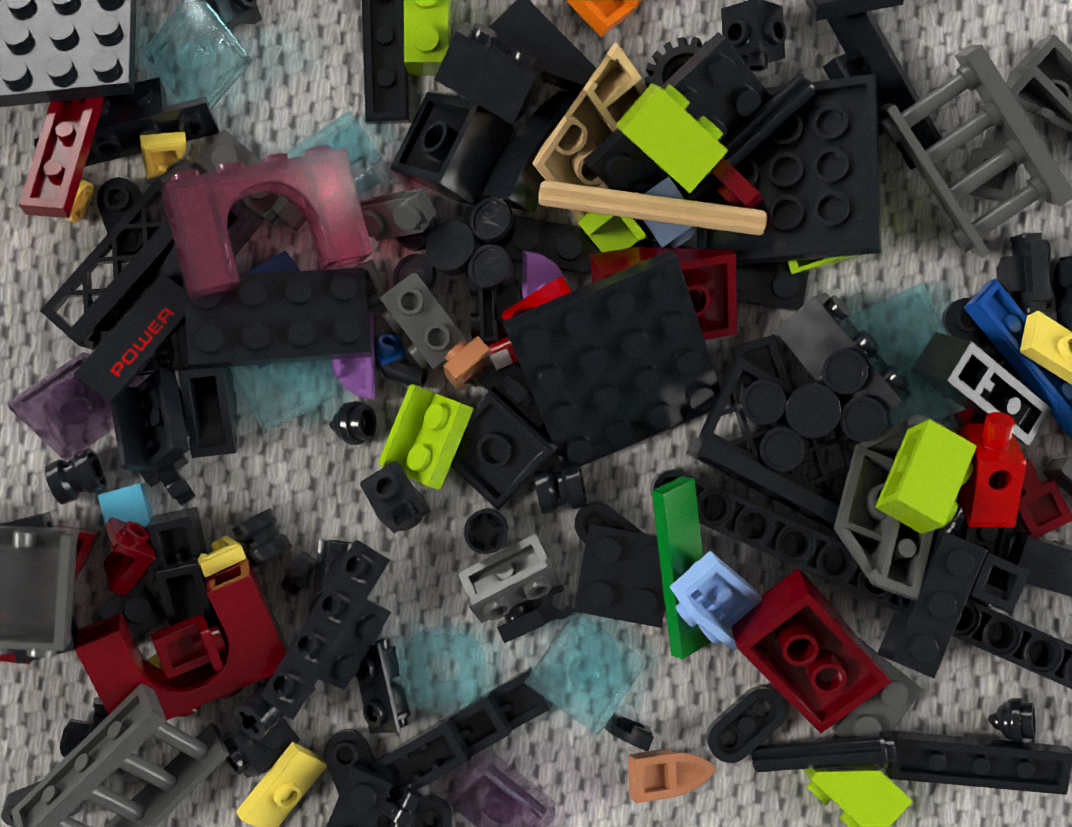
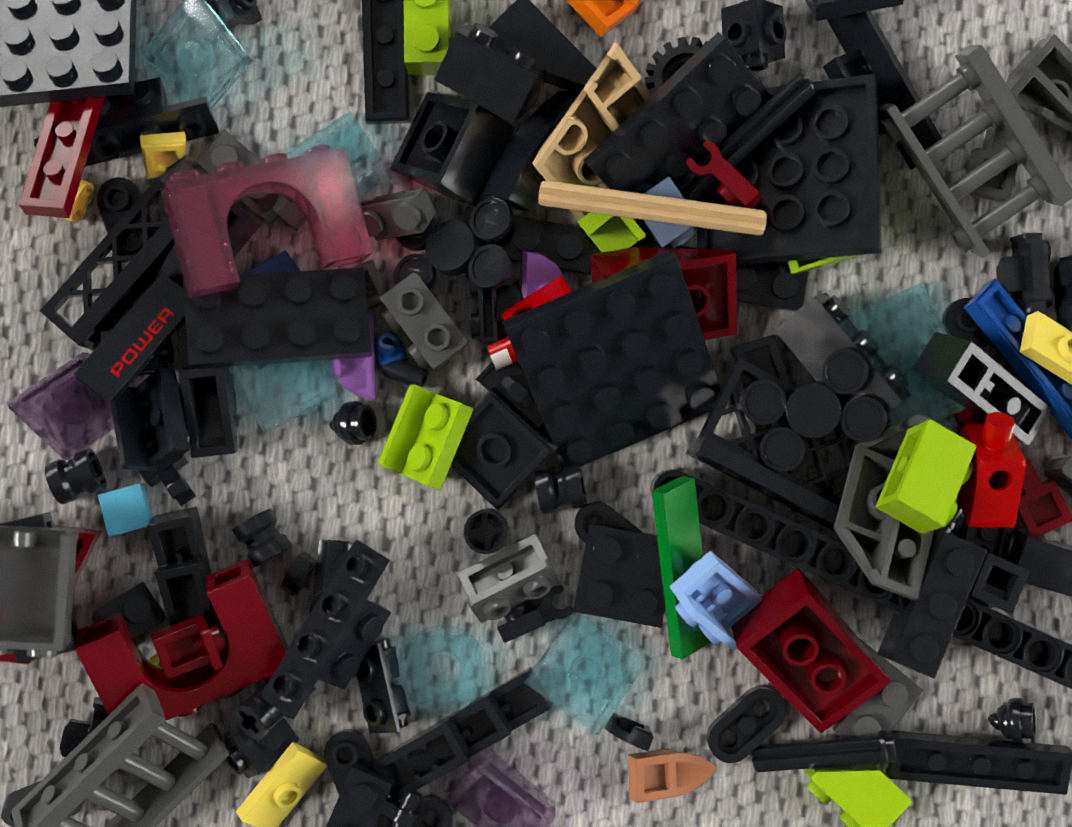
dark red bracket [103,517,156,596] -> none
light yellow tile [198,535,247,578] -> none
black bracket [360,461,431,534] -> none
nougat plate [443,336,490,390] -> none
lime brick [615,83,728,193] -> none

